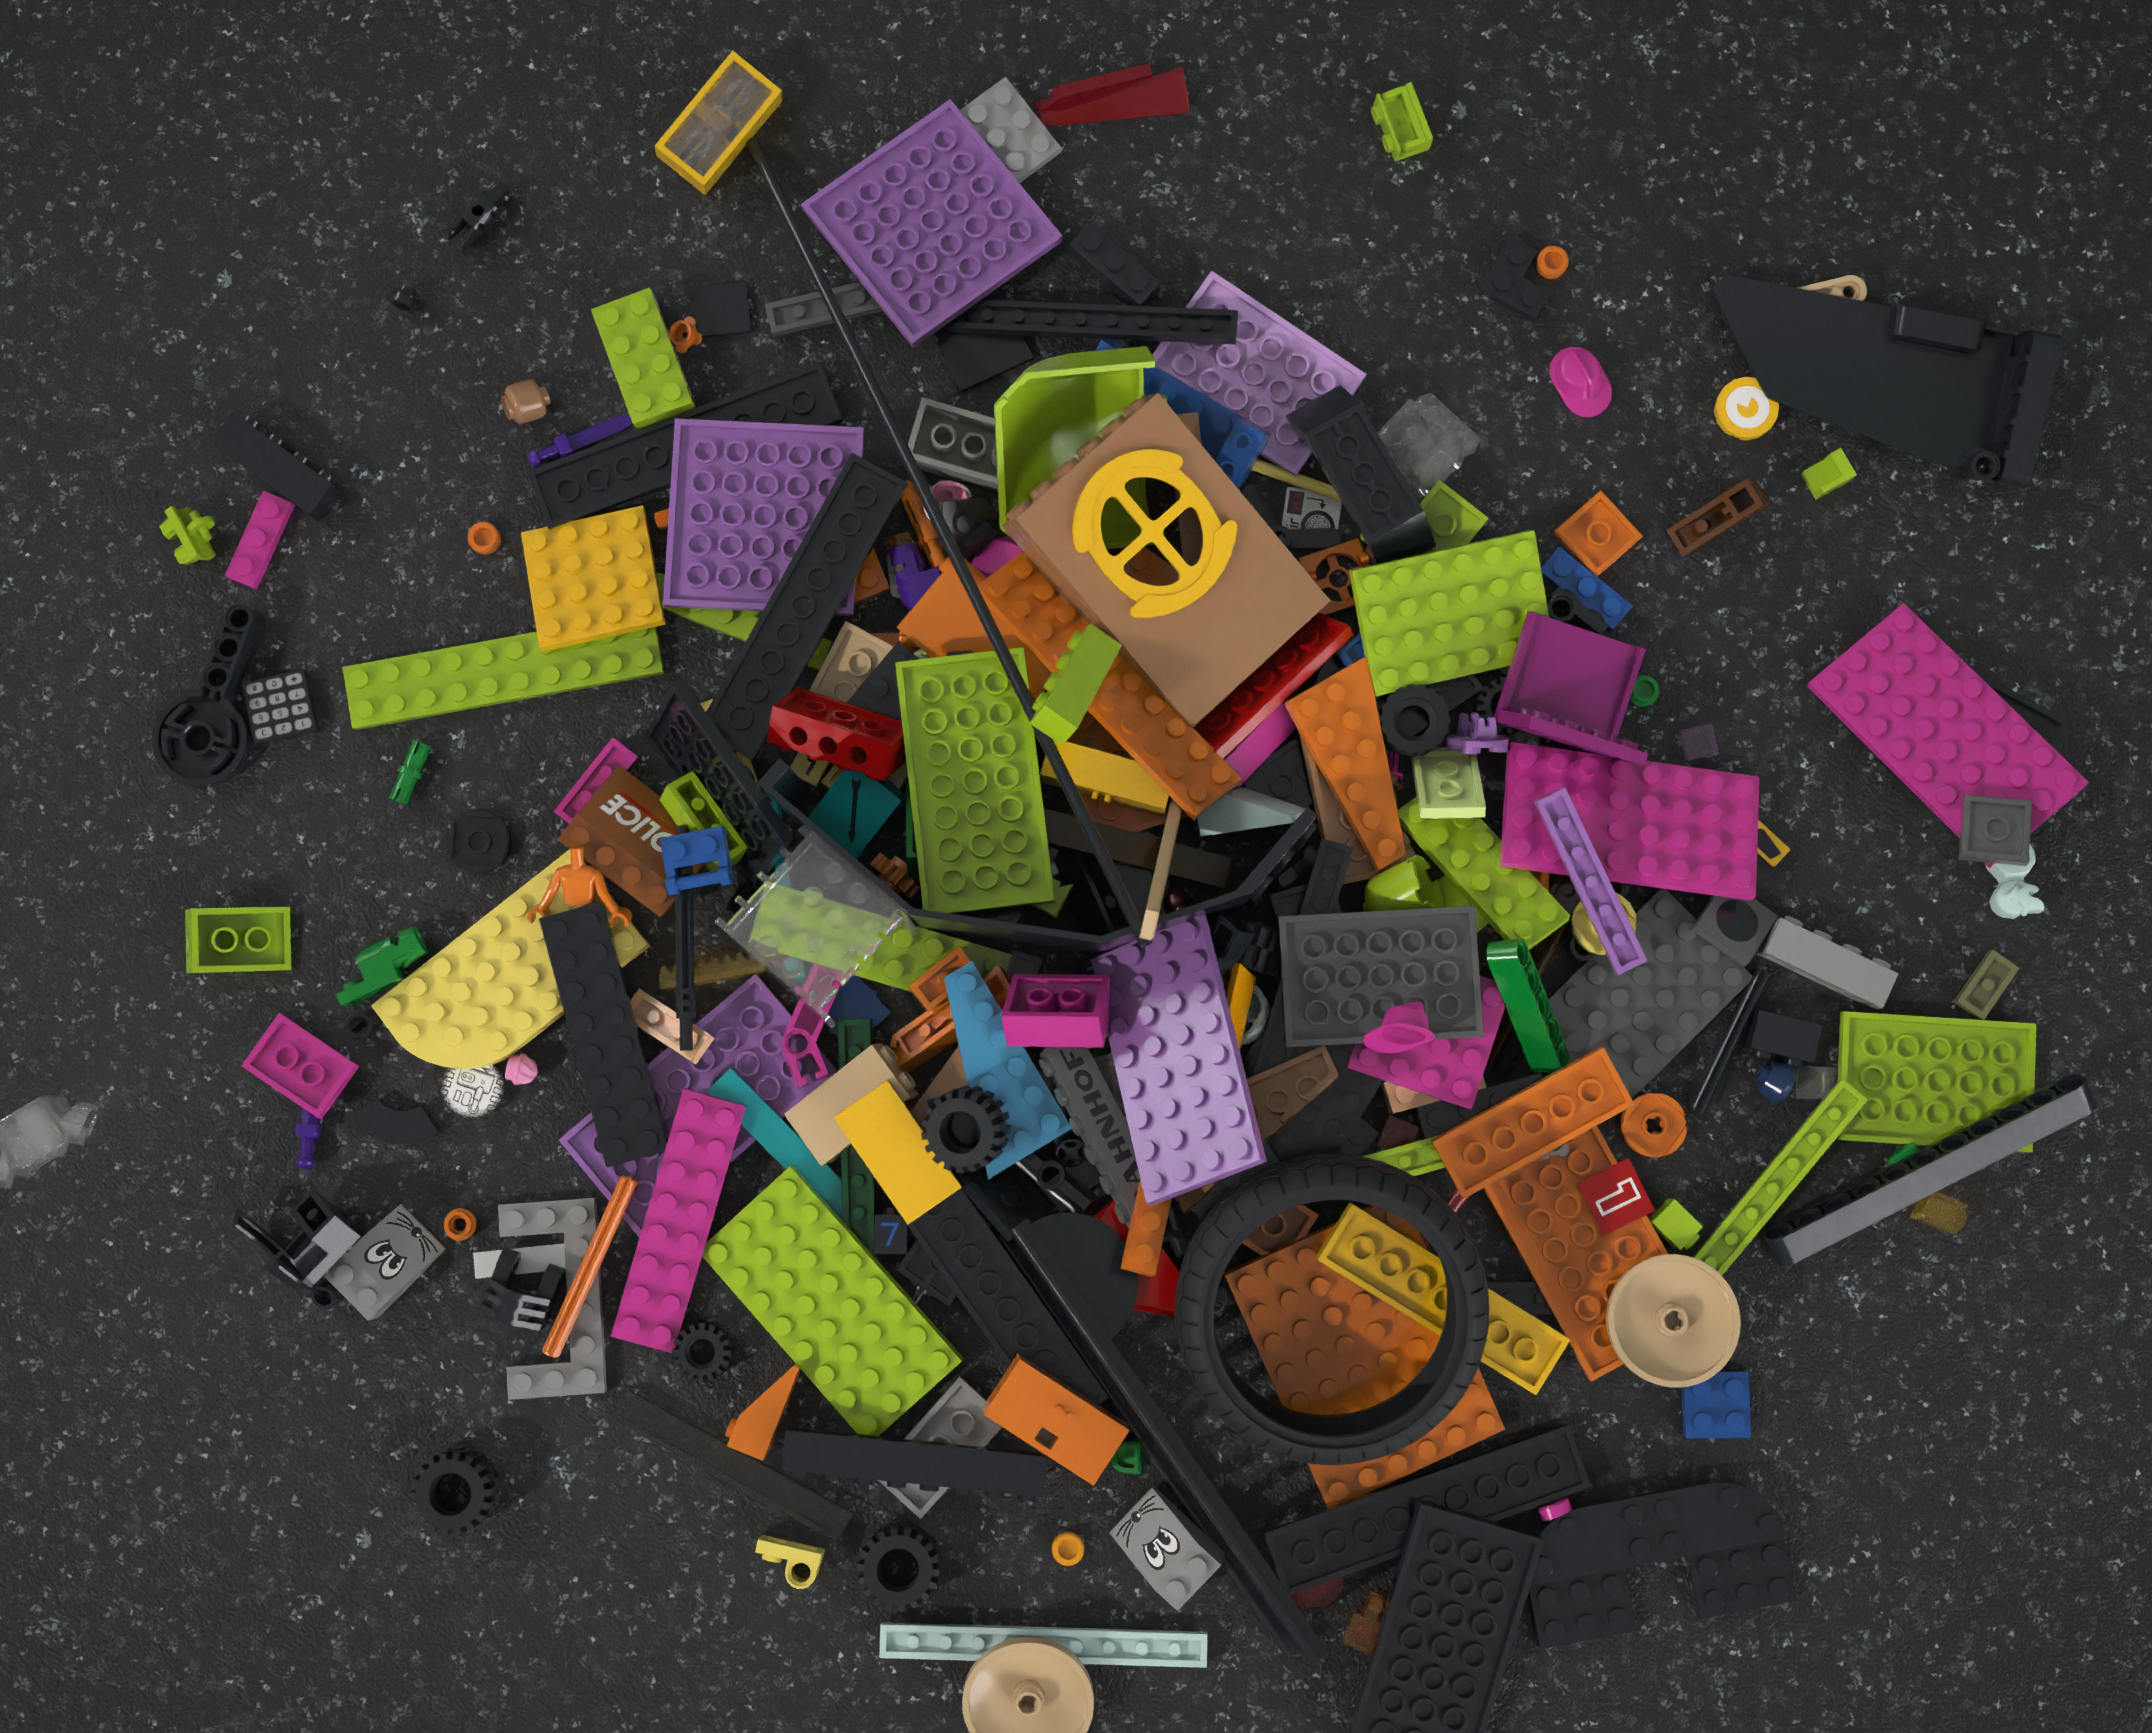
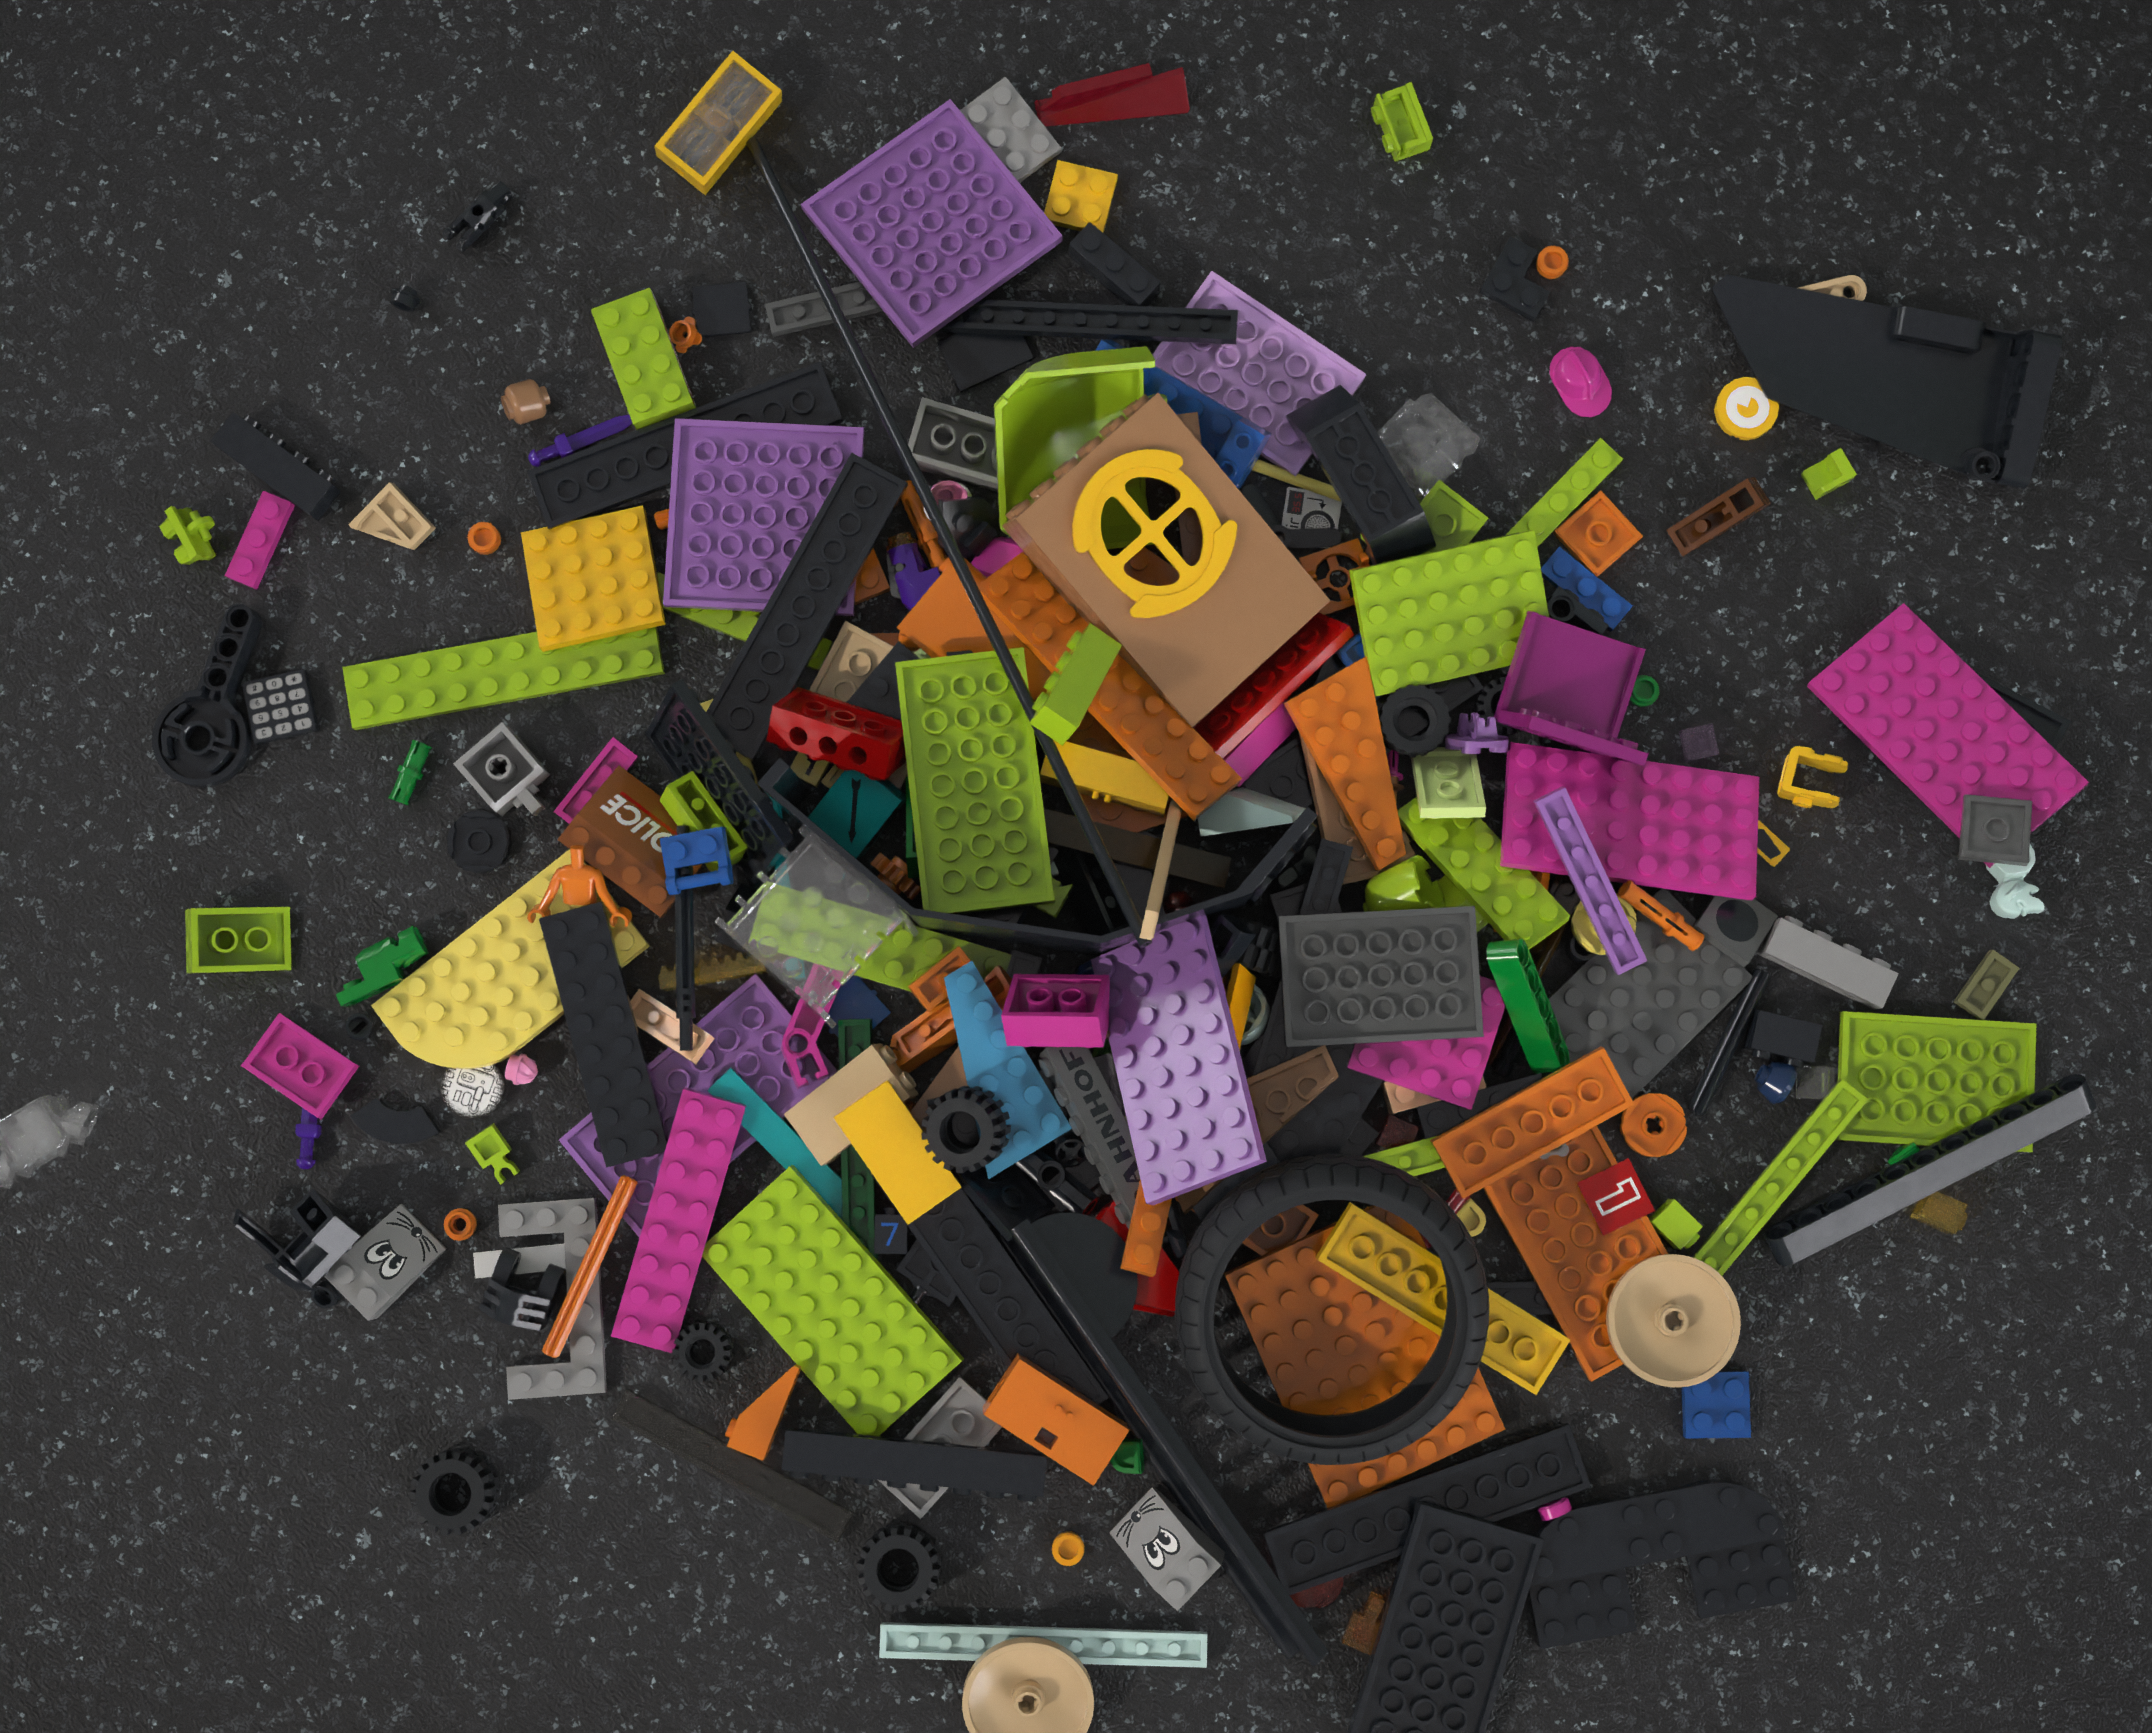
light yellow plate [755,1535,825,1589] -> none
dark pink piece [1363,1001,1435,1054] -> none
none -> tan wing [349,482,436,550]
none -> light grey hinge [453,722,551,816]
none -> lime plate [465,1123,520,1185]
none -> yellow plate [1044,160,1118,233]
none -> light yellow tile [1457,1198,1486,1237]
none -> lime plate [1506,438,1623,548]
none -> orange pin [1617,880,1704,951]
none -> yellow piece [1777,746,1848,808]

